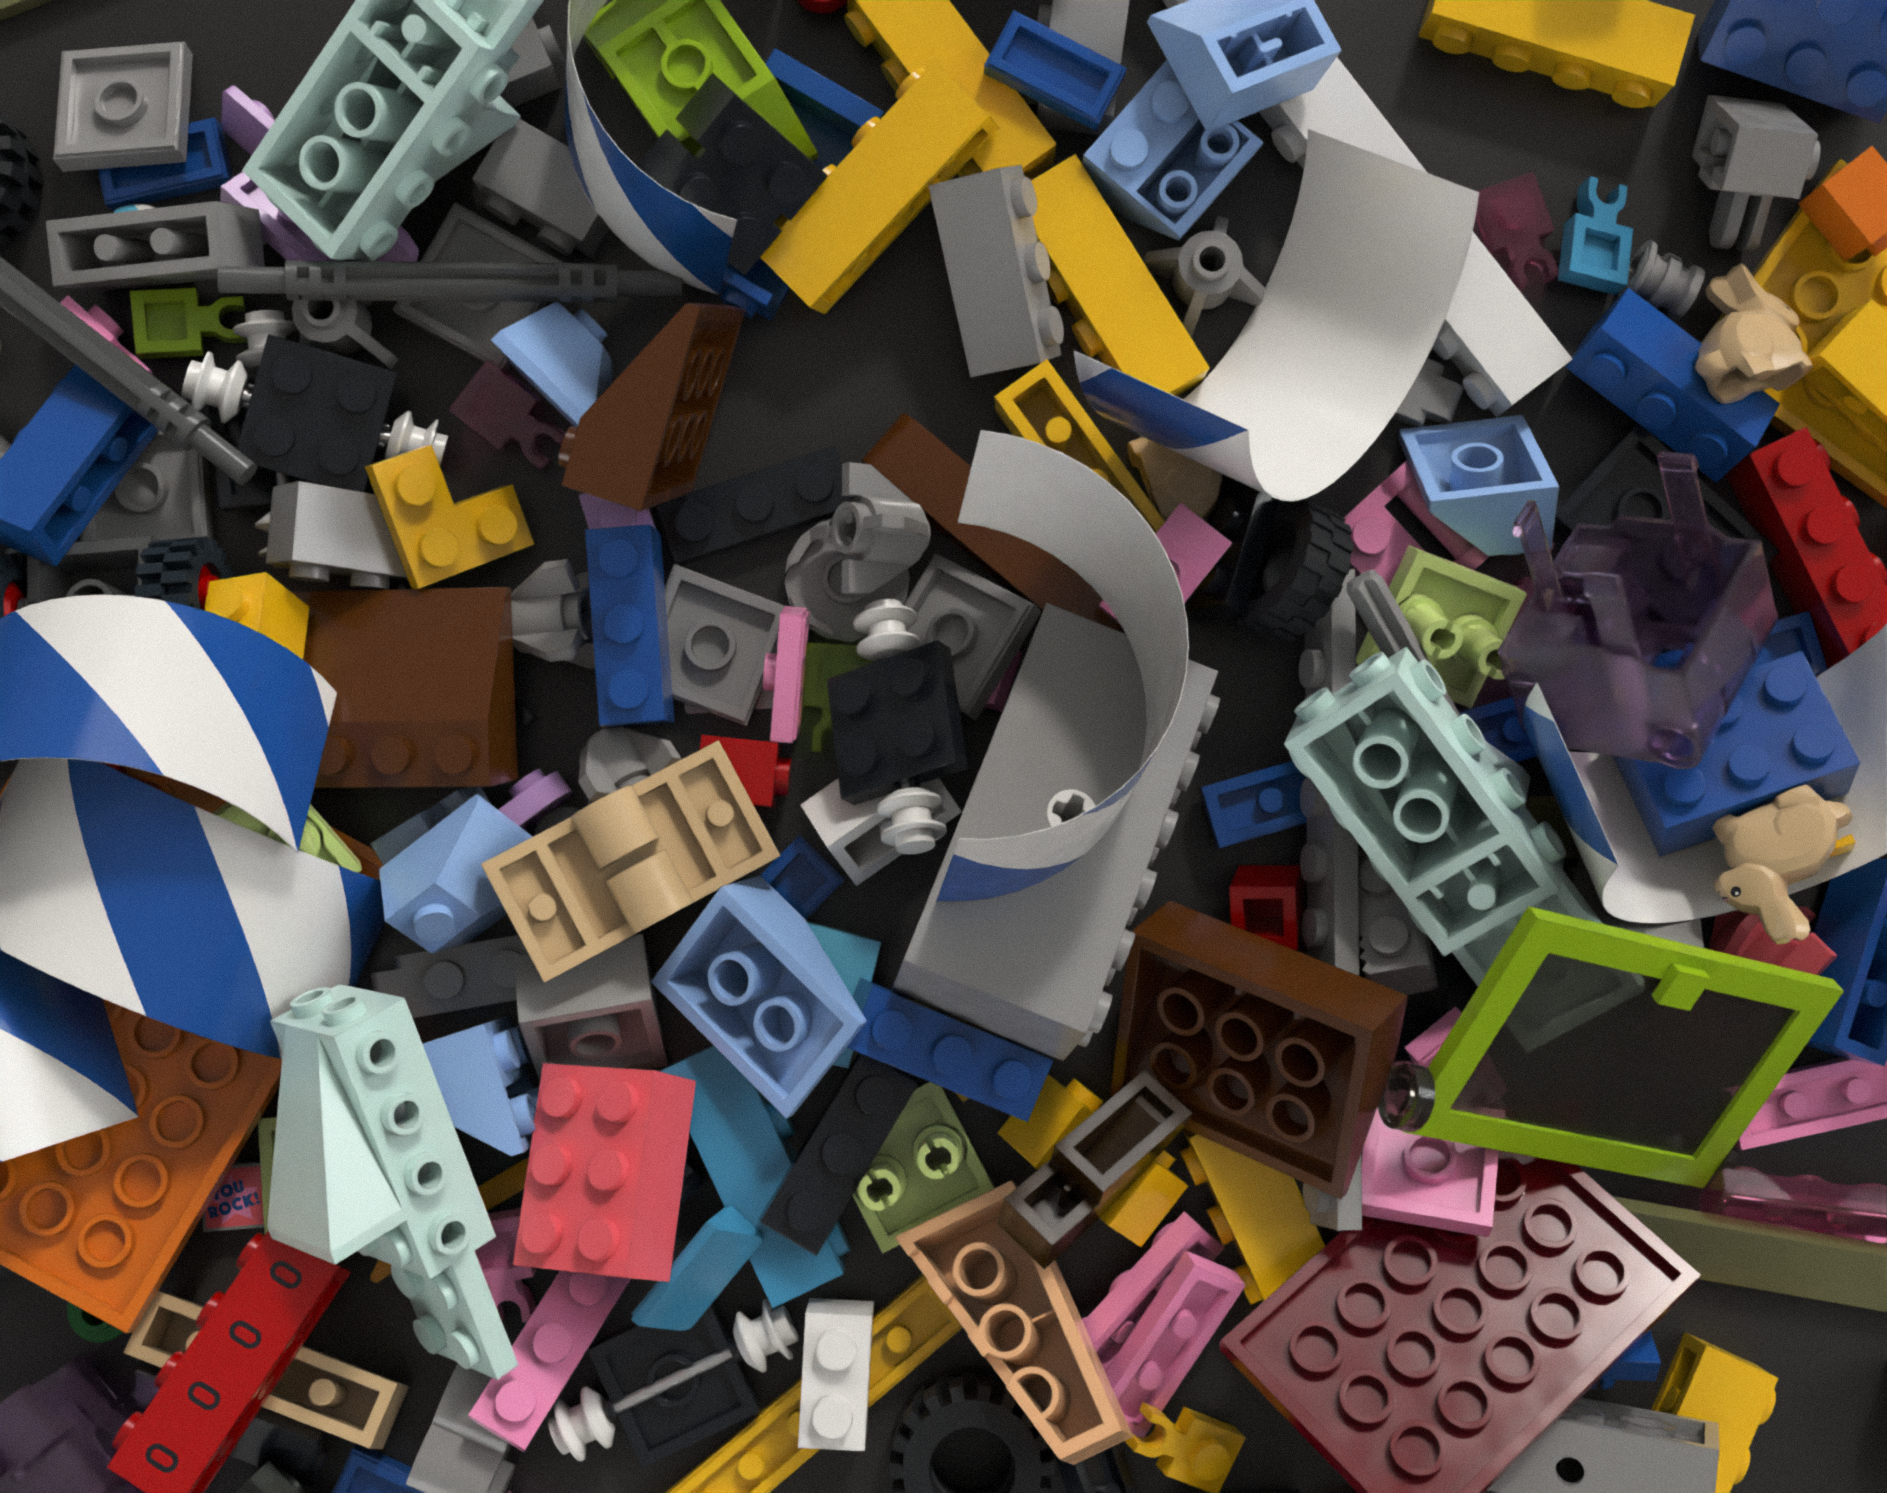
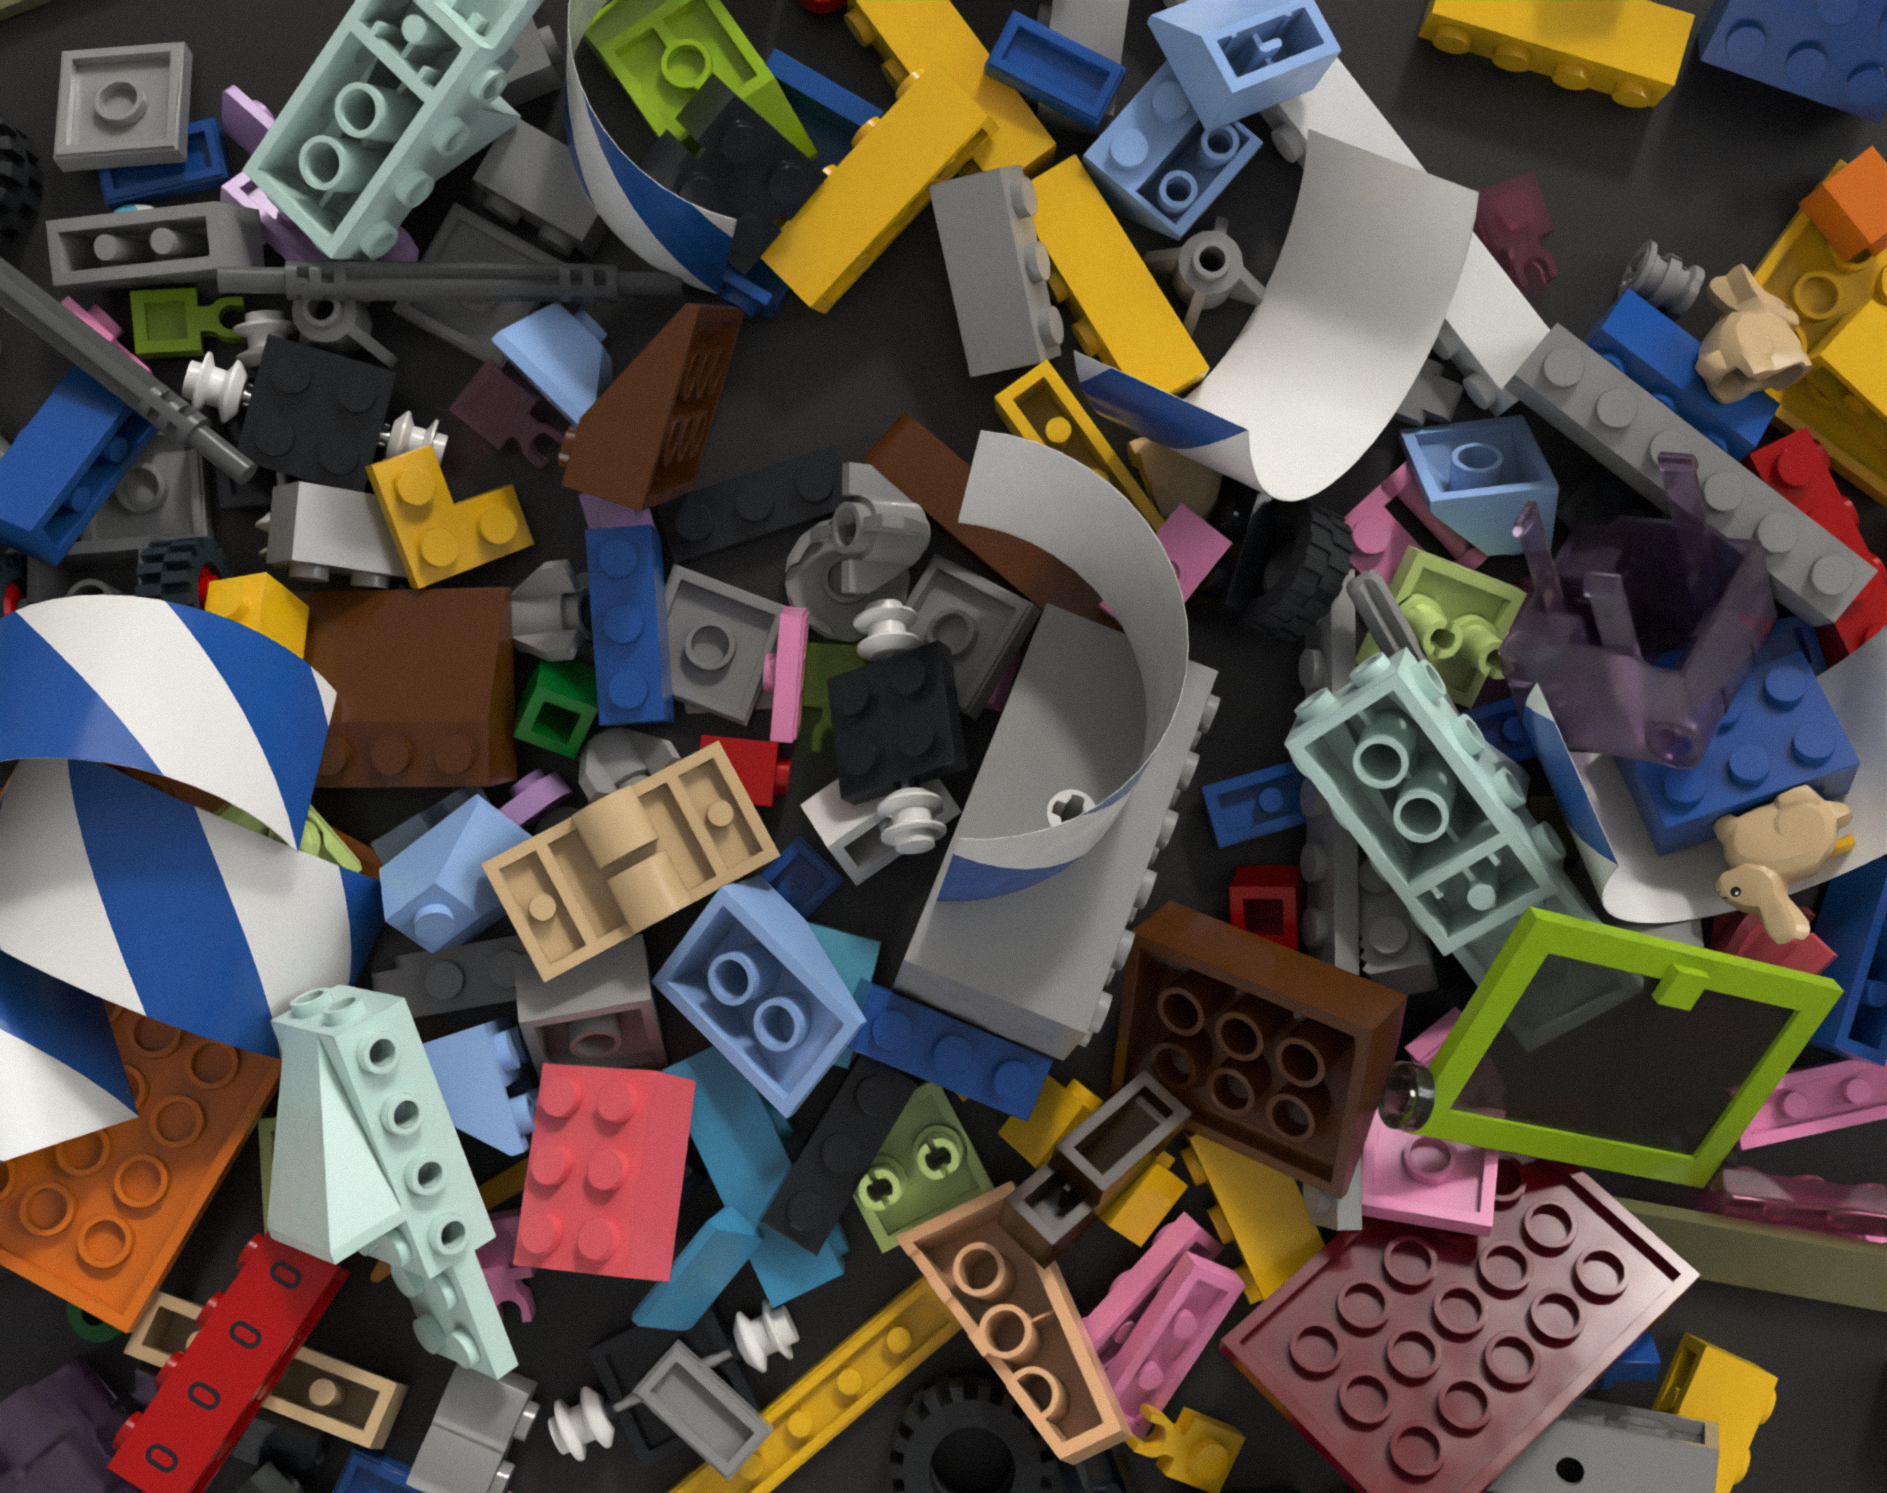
tile [202,1160,264,1232] -> none
bright pink plate [468,1271,631,1452] -> none
white brick [798,1298,874,1451] -> none
dark azure plate [1558,176,1633,295] -> none
light grey brick [1692,95,1821,252] -> none
none -> green brick [513,657,598,759]
none -> light grey tile [632,1339,774,1481]
none -> light grey brick [1504,322,1878,627]

